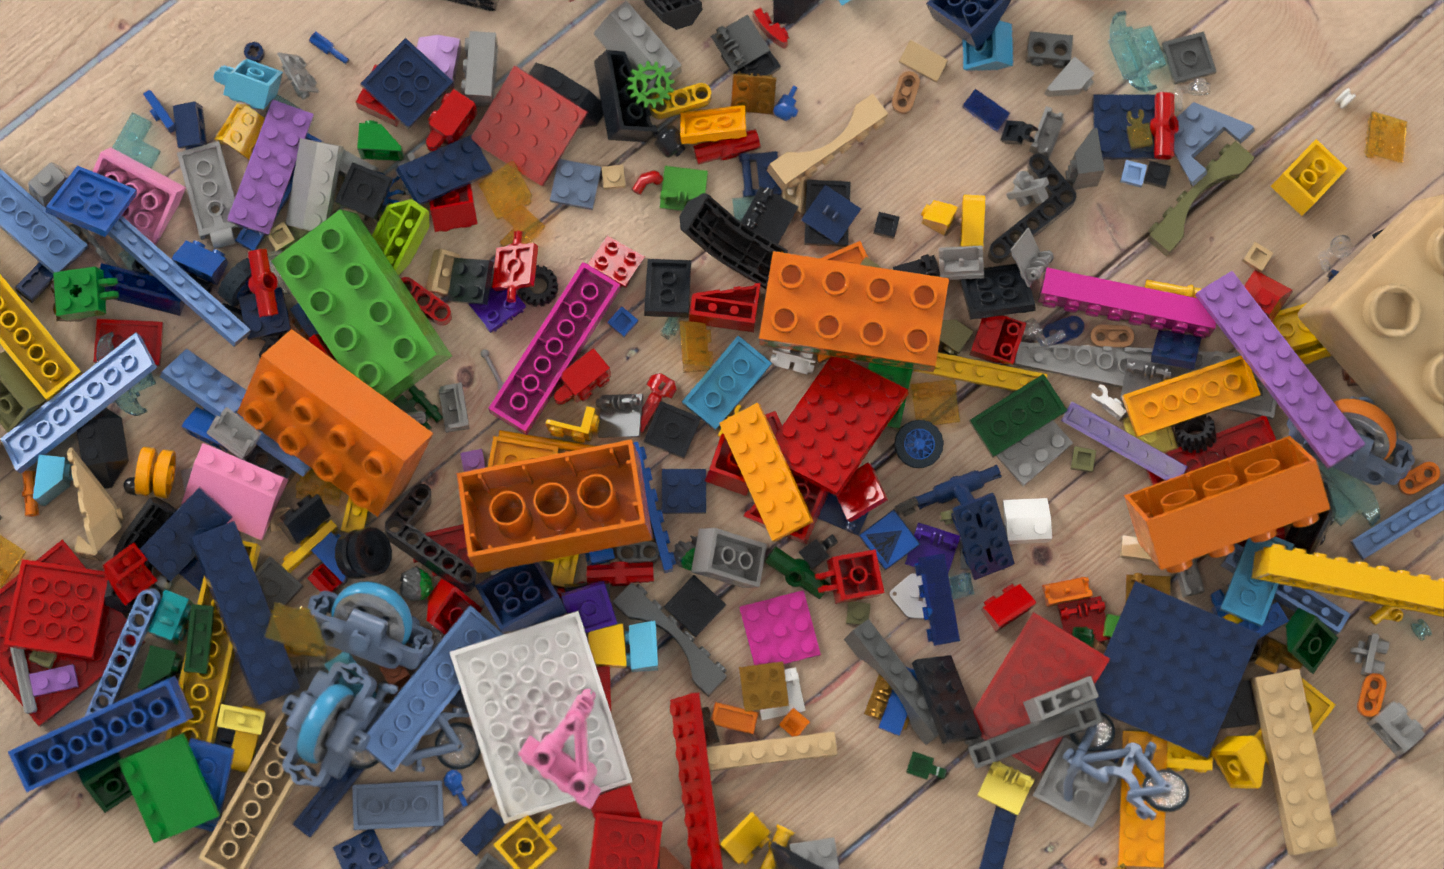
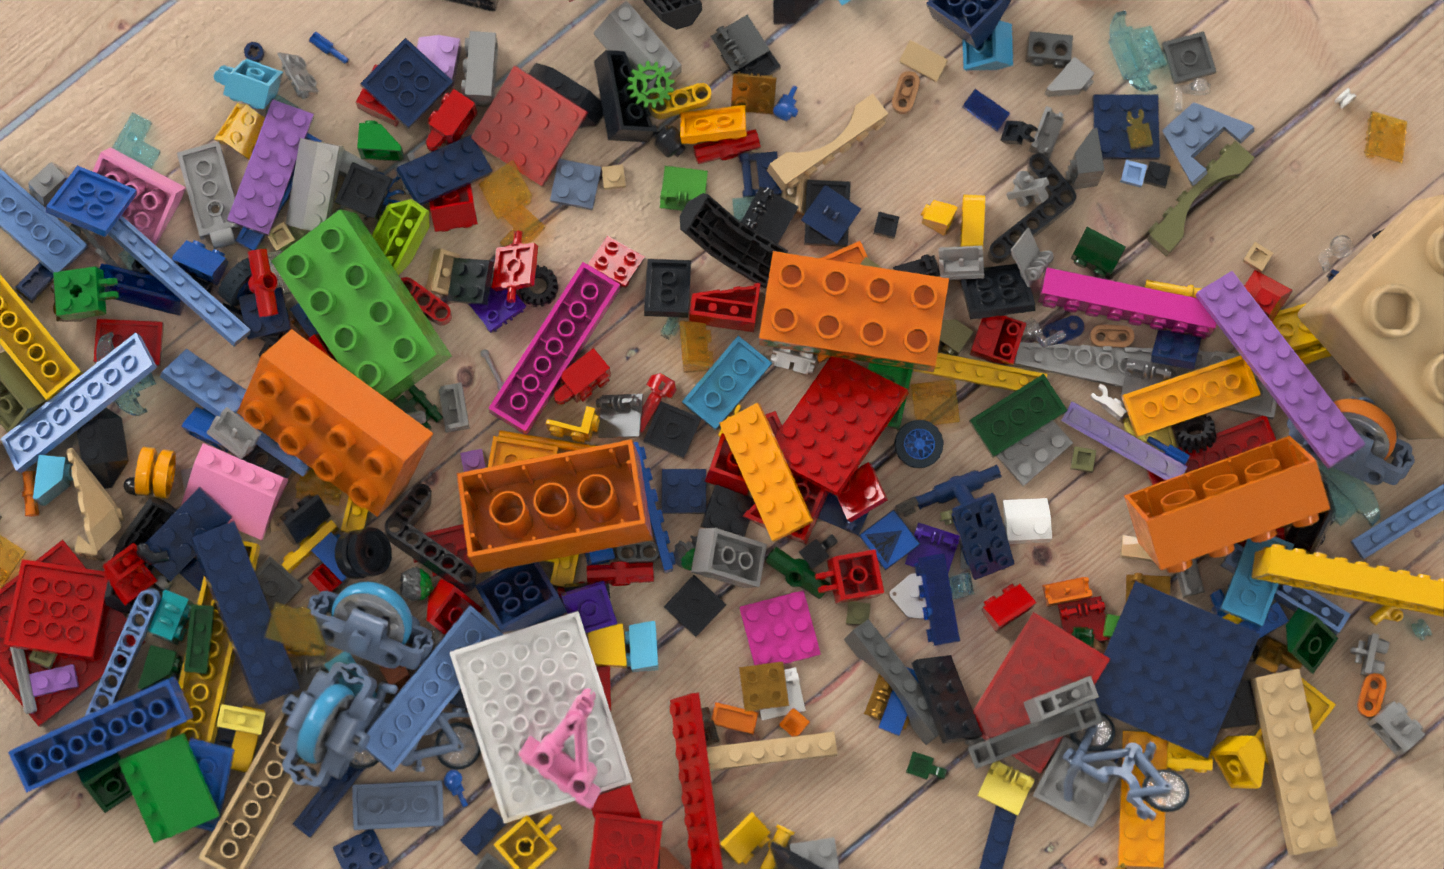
blue plate [143,90,176,134] -> none
dark blue hinge [173,101,207,150] -> none
blue plate [607,306,638,337] -> none
dark grey arch [613,583,727,697] -> none
red arm [631,170,663,195] -> none
red slope [753,7,789,49] -> none
red piece [1150,92,1179,160] -> none
yellow slope [1270,139,1348,216] -> none
orange plate [1398,462,1440,495] -> none
none -> black arm [136,543,169,564]
none -> black plate [700,485,755,537]
none -> dark green slope [1071,227,1126,279]
none -> blue axle [1147,436,1190,464]

